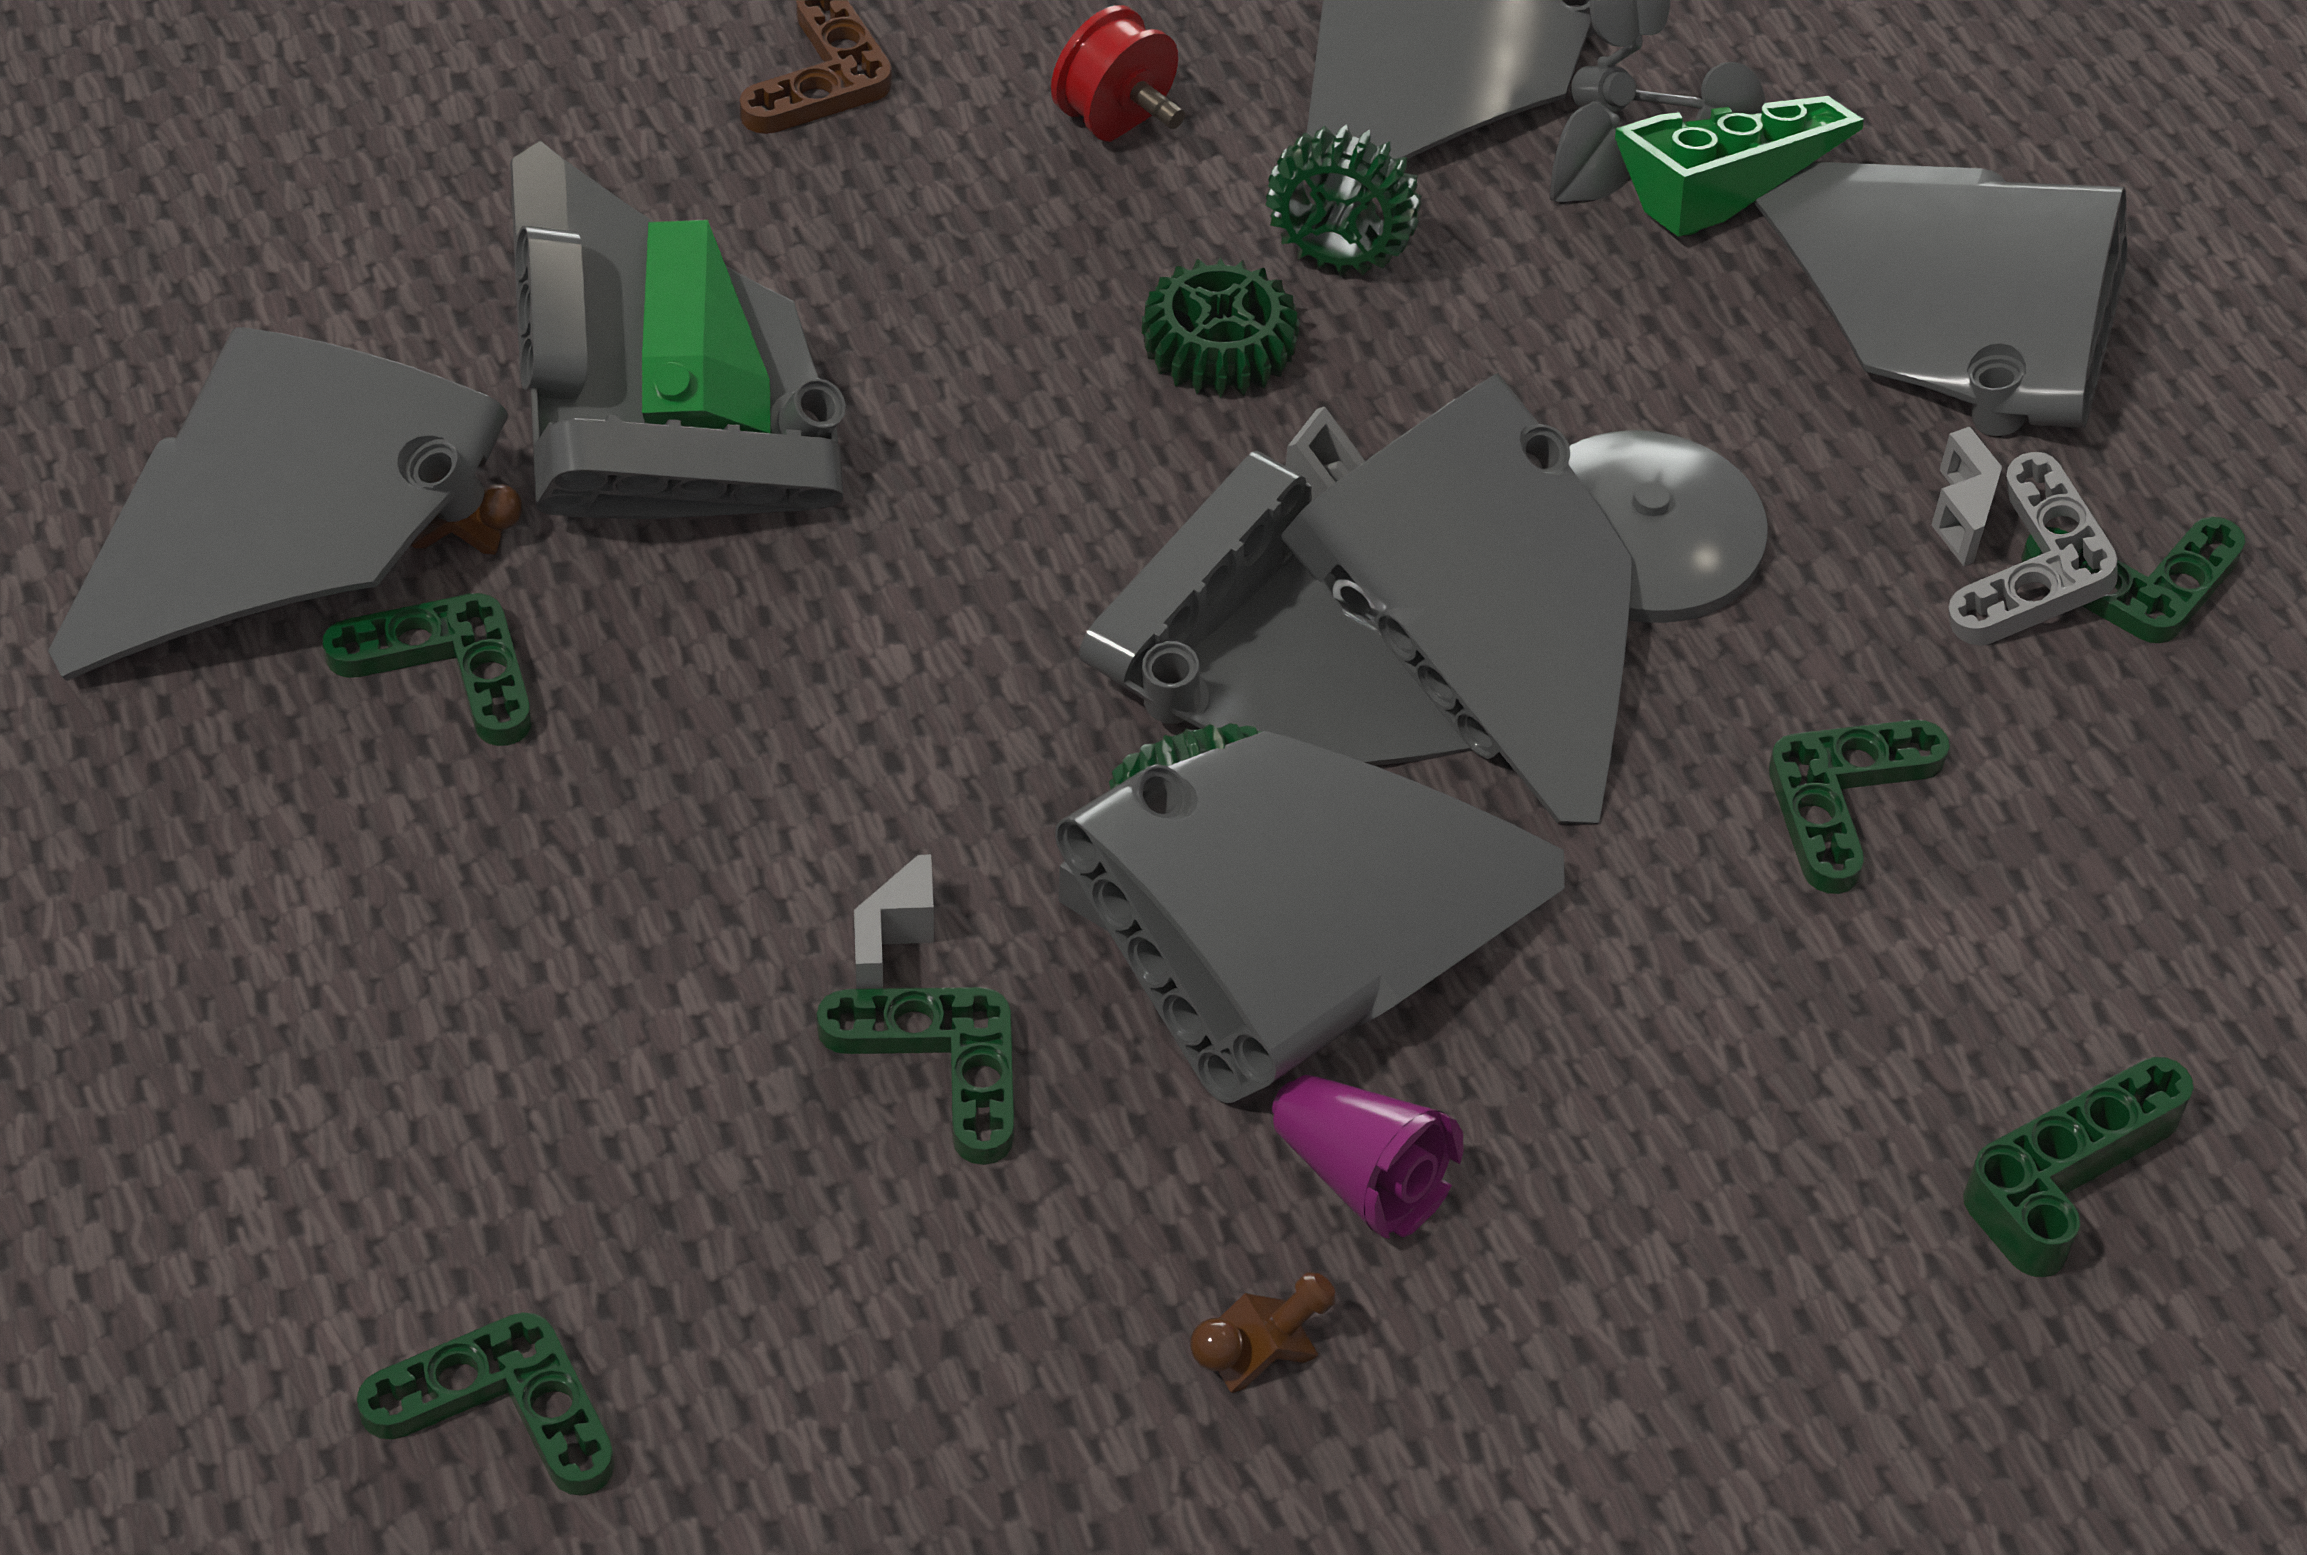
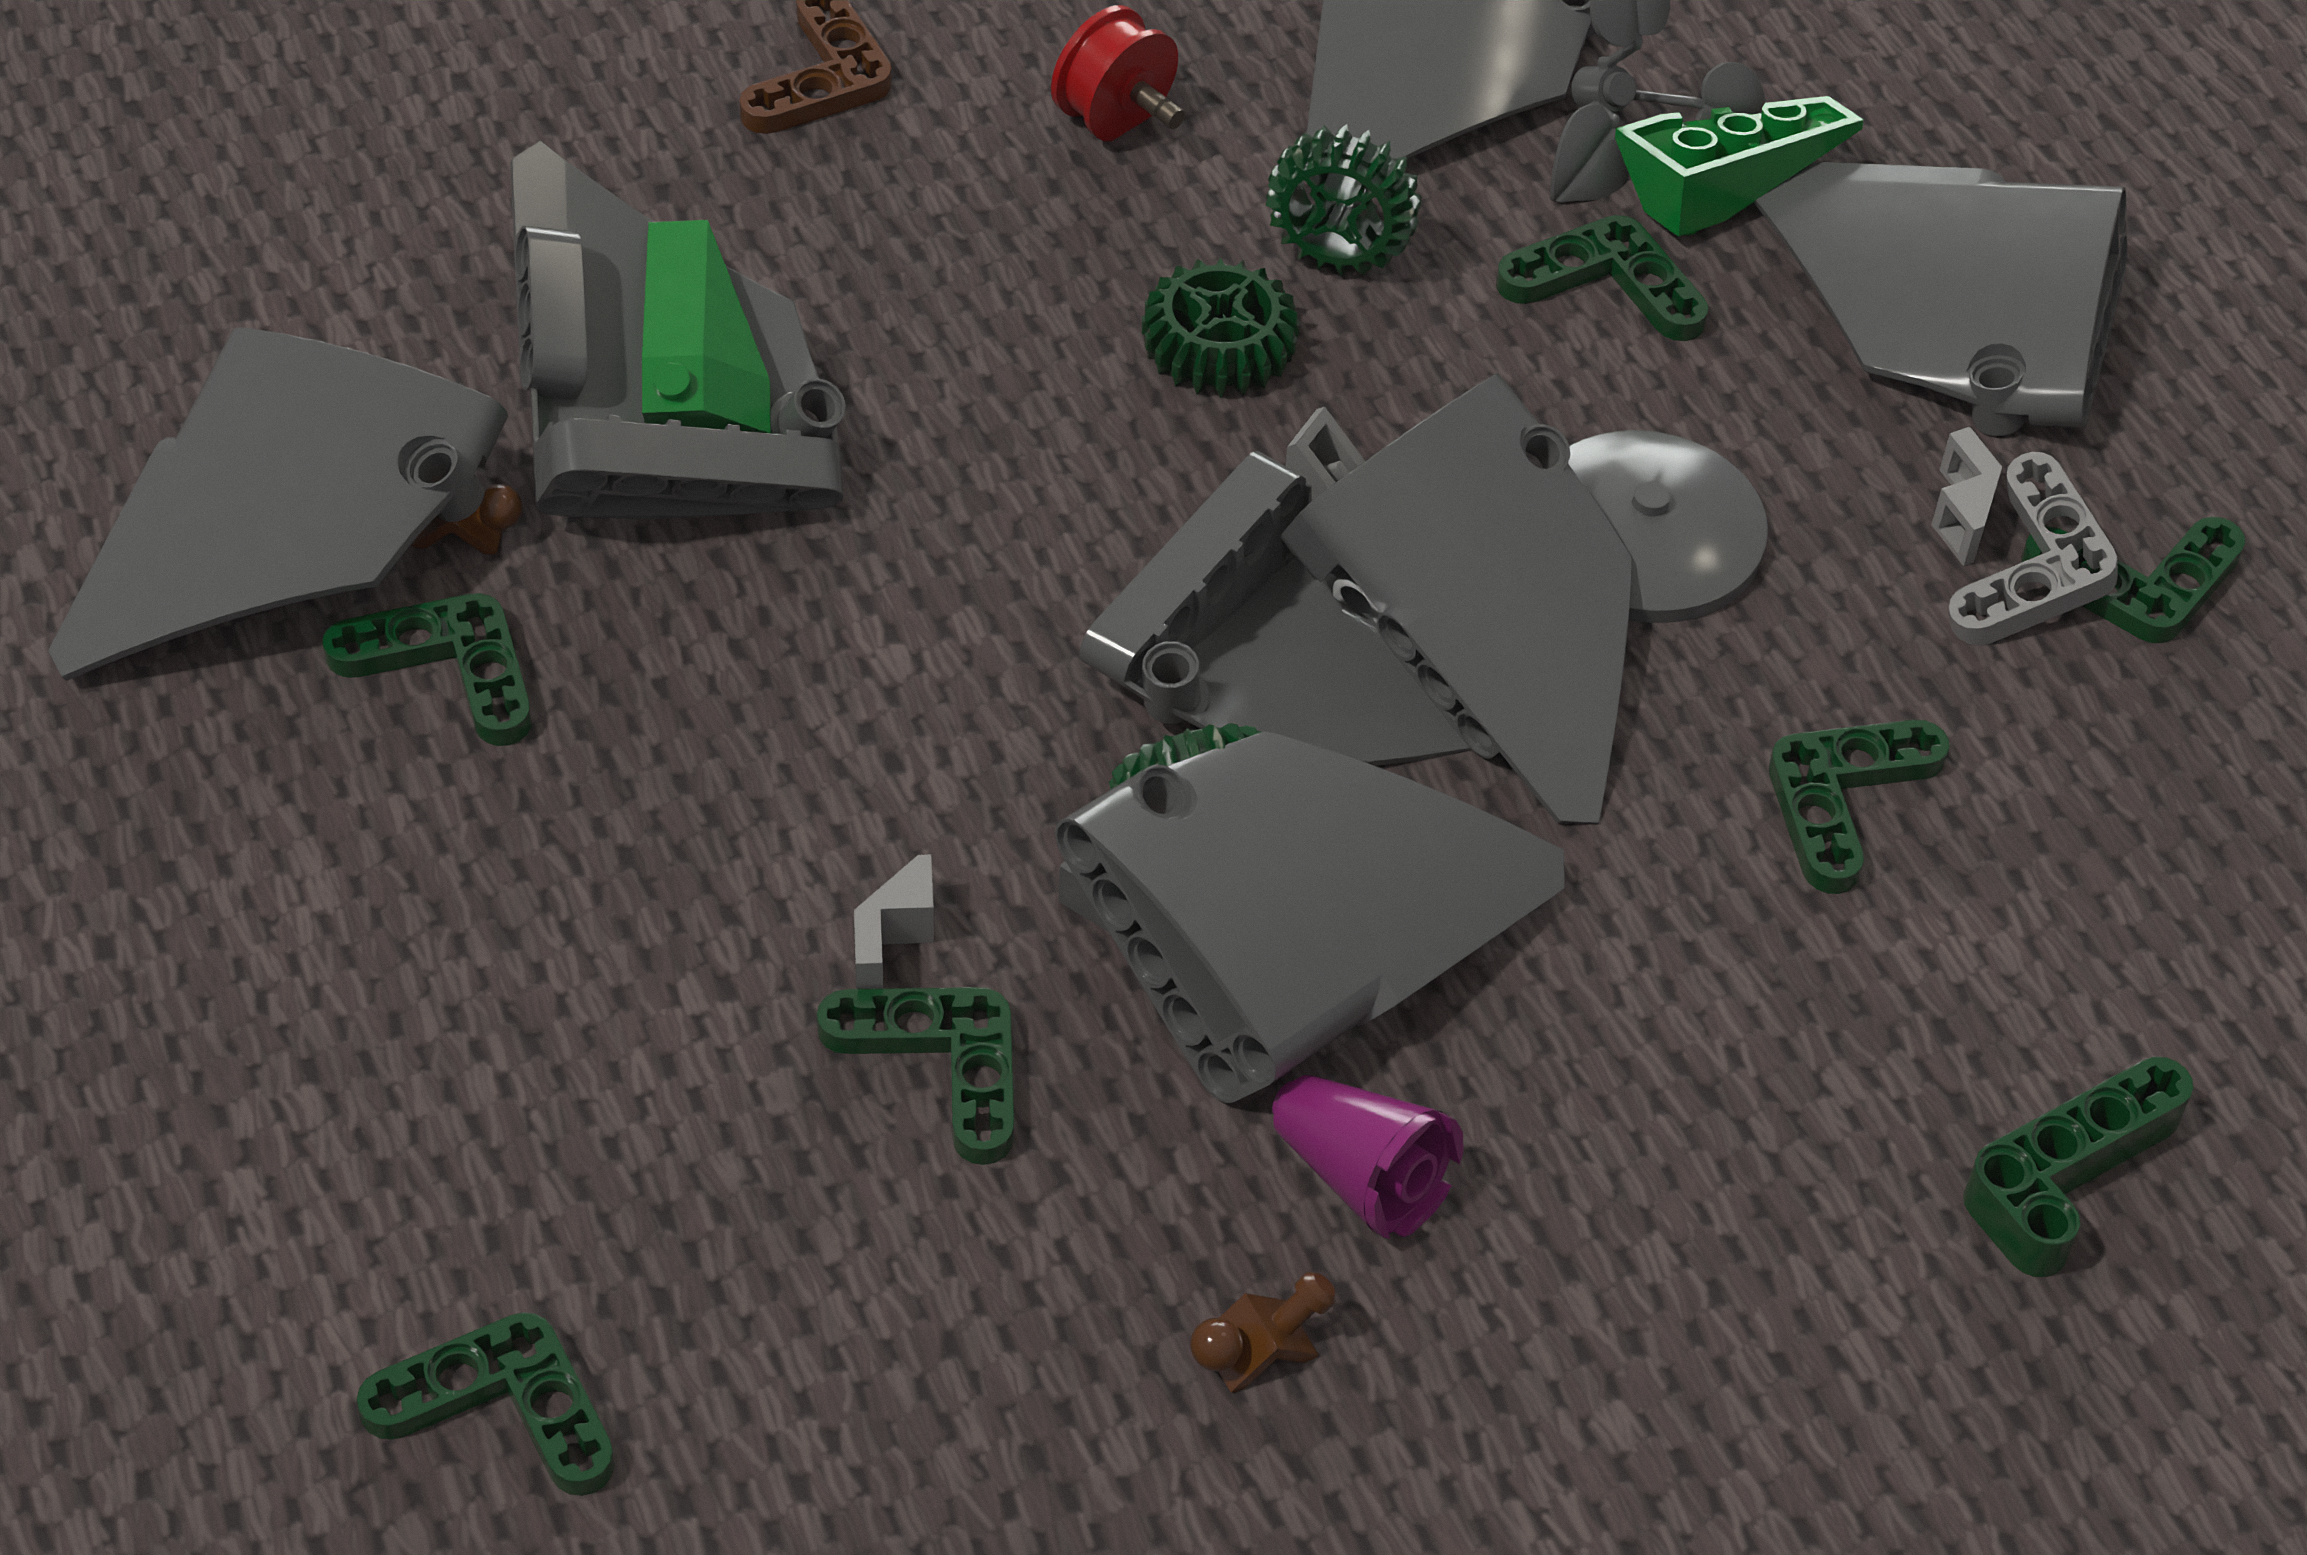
none -> dark green beam [1496,215,1708,341]

